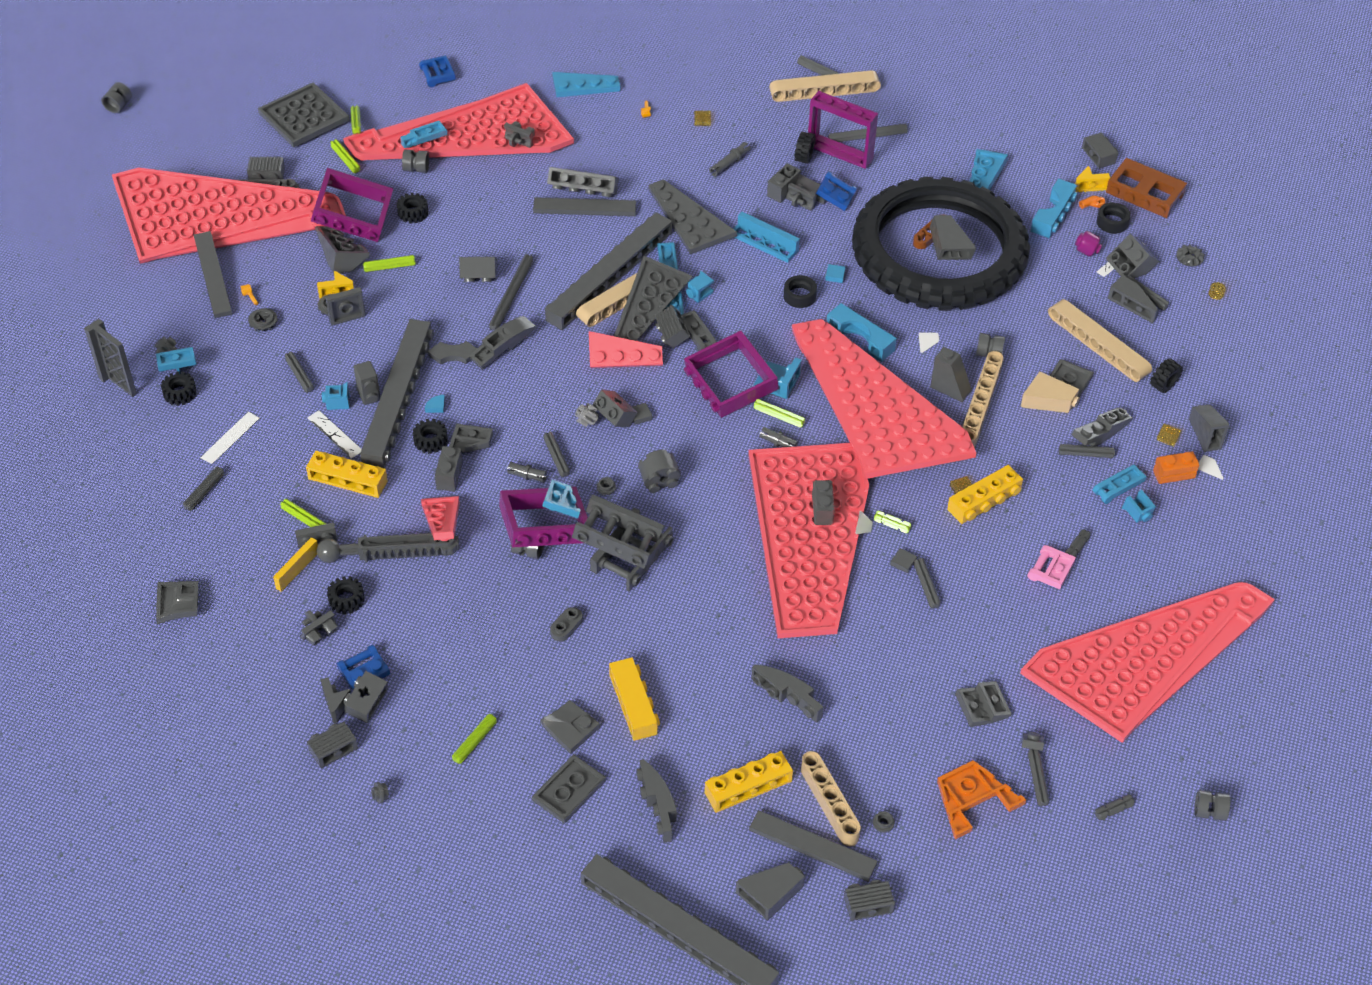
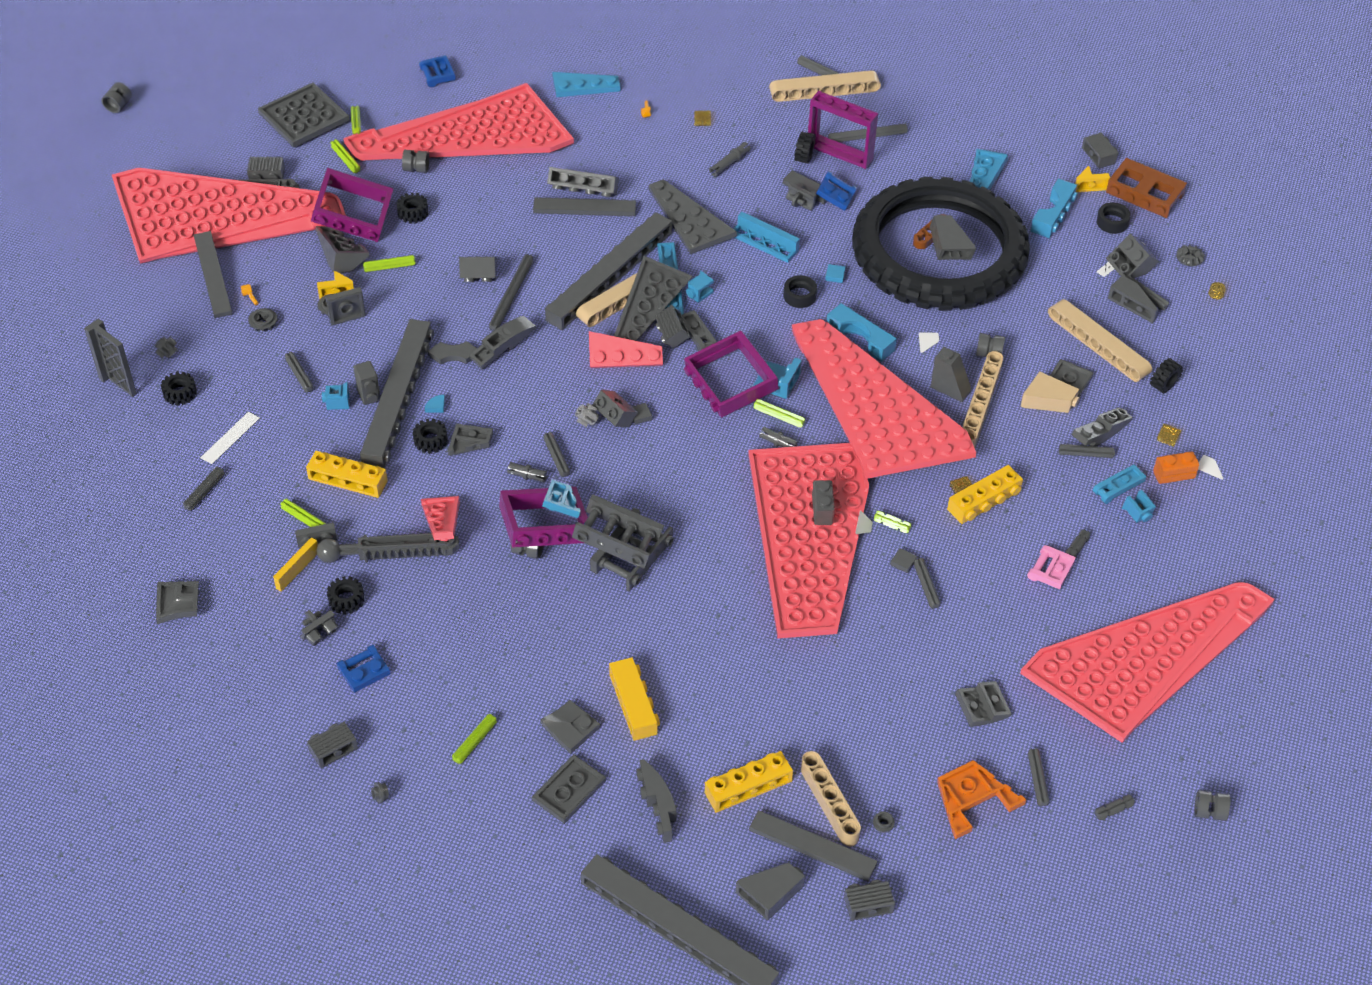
dark azure panel [156,347,197,374] -> none
white sticker [308,411,361,459] -> none
dark grey slope [320,677,351,724] -> none
dark grey brick [343,671,388,723] -> none
dark azure hinge [401,121,447,148] -> none
dark grey brick [435,446,463,492] -> none
dark grey hips [504,121,535,148] -> none
dark grey plate [550,607,583,642] -> none
dark grey plate [597,477,616,495] -> none
dark grey brick [638,449,681,493] -> none
dark grey slope [751,664,824,723] -> none
dark grey slope [767,163,801,203] -> none
dark grey plate [1021,732,1044,751] -> none
magenta head [1075,231,1102,257] -> none
orange arm [1079,196,1105,209] -> none
dark grey slope [1189,404,1229,452] -> none

